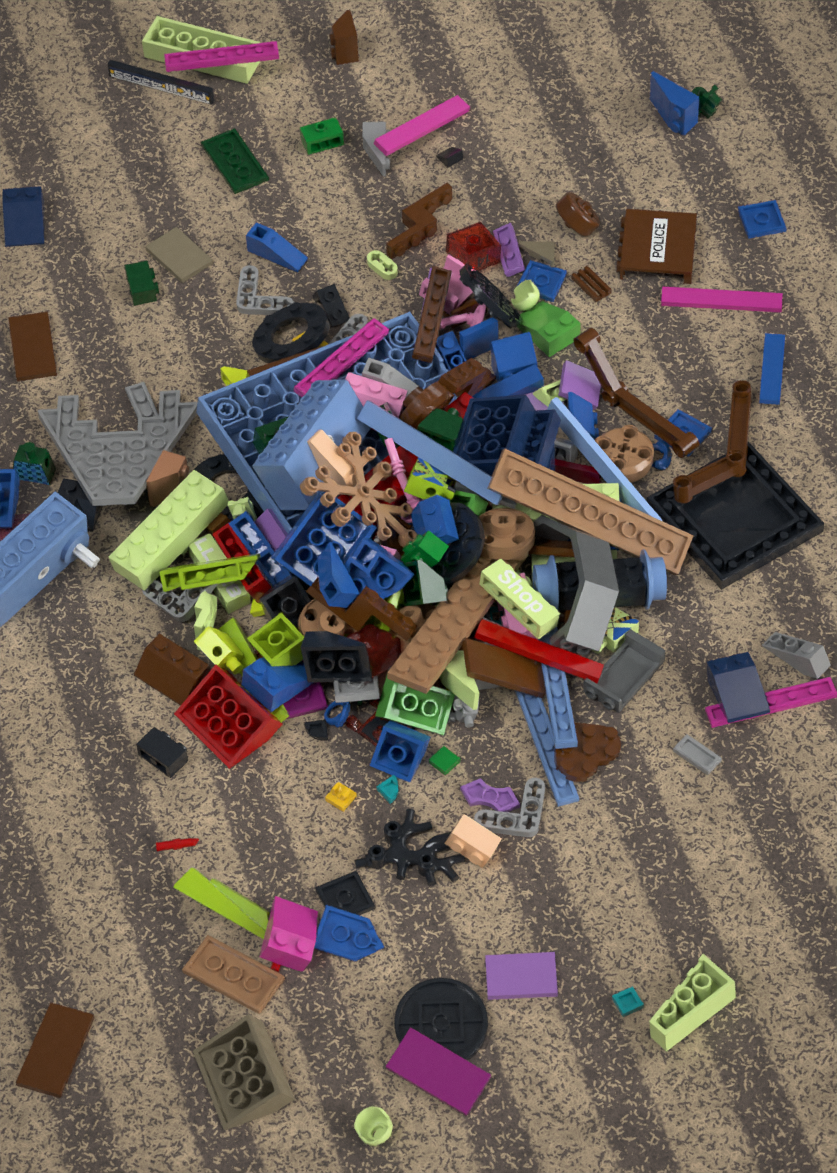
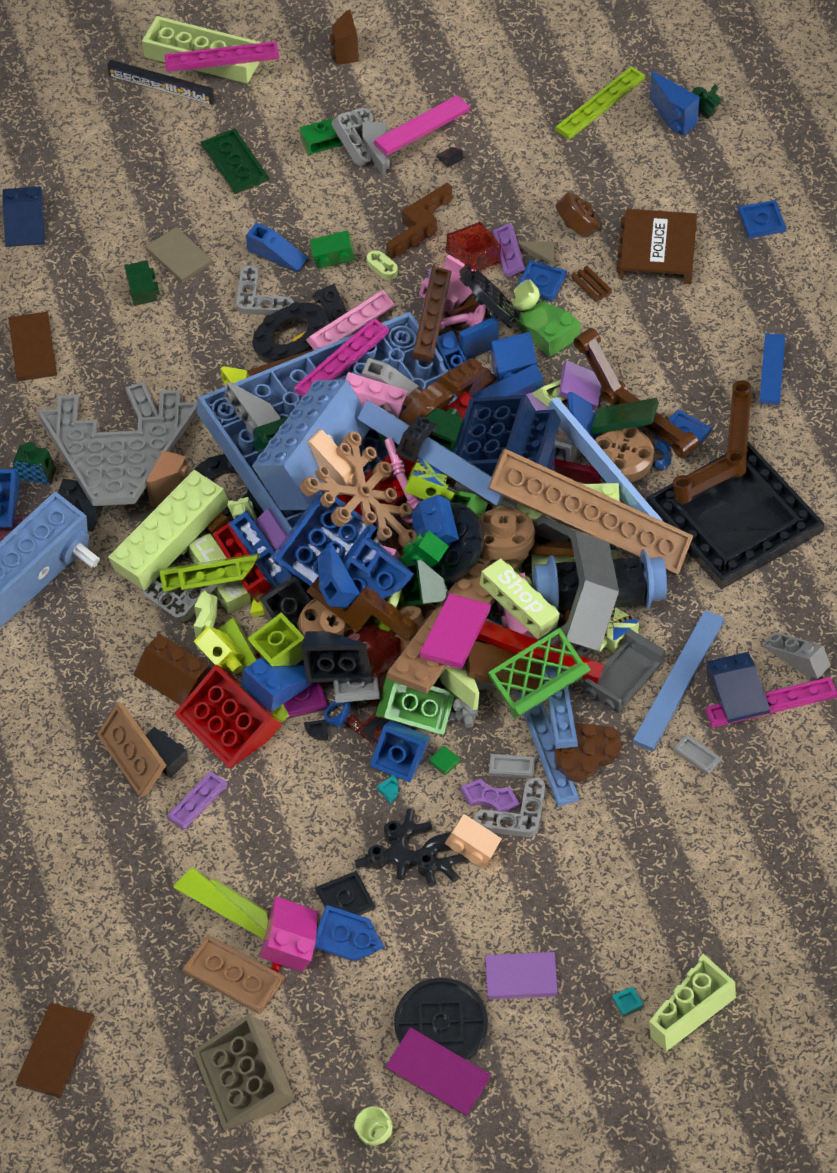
red piece [156,838,199,851] -> none
yellow tile [325,782,357,812] -> none
dark pink tile [661,286,783,312] -> none
none -> medium nougat tile [97,703,166,797]
none -> medium lavender tile [167,771,228,830]
none -> light grey slope [225,382,281,435]
none -> bright pink tile [306,290,395,350]
none -> green brick [310,230,355,268]
none -> light grey beam [332,108,373,167]
none -> black bracket [396,416,437,463]
none -> dark pink tile [420,594,491,669]
none -> bright green fence [487,628,591,719]
none -> light grey tile [489,754,535,779]
none -> lime tile [555,66,645,140]
none -> dark green tile [591,398,659,434]
none -> medium blue tile [633,610,724,752]

